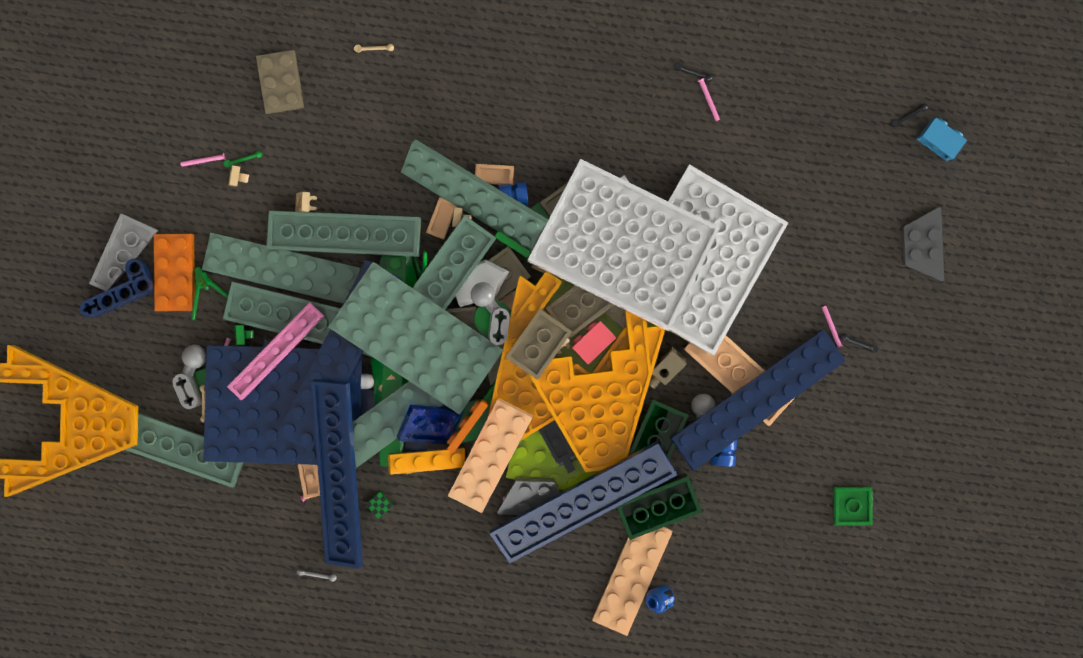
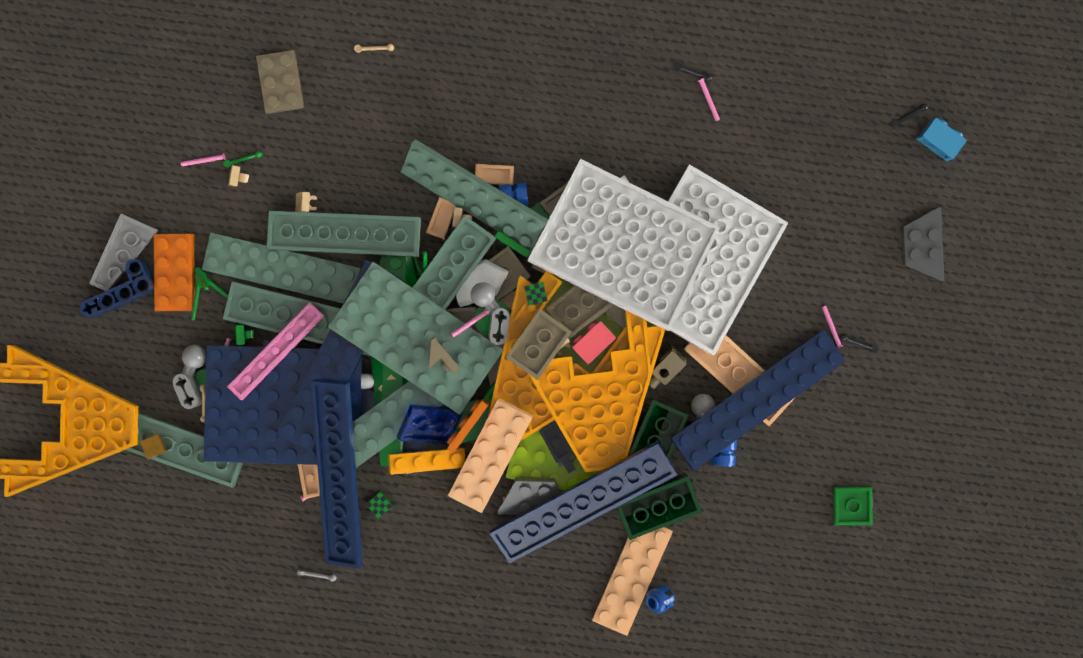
none -> pearl gold tile [140,434,167,460]
none -> dark tan slope [428,338,460,373]
none -> bright pink piece [450,308,490,338]
none -> tile [524,282,548,305]

